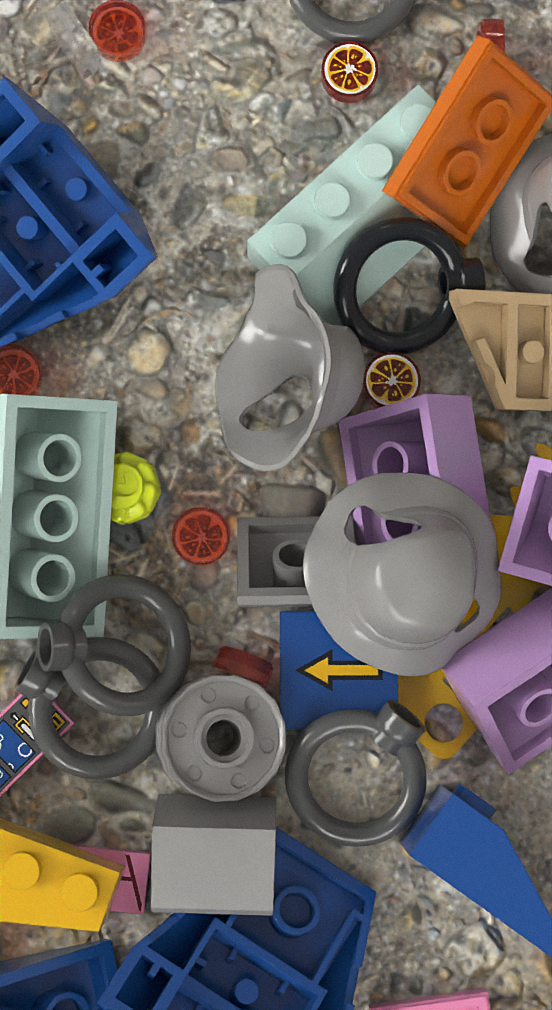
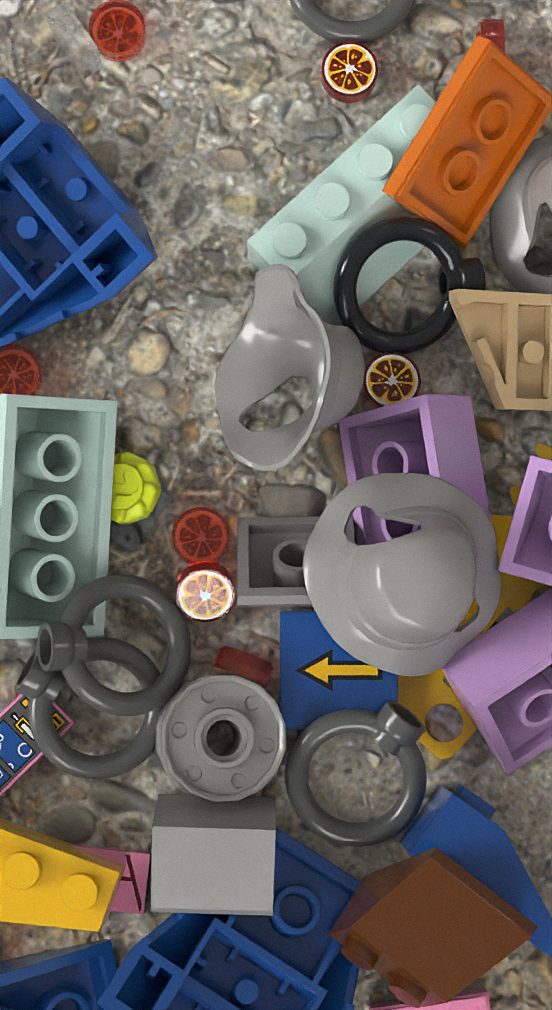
none -> clear red tile [176,560,235,622]
none -> reddish brown slope [329,847,538,1008]

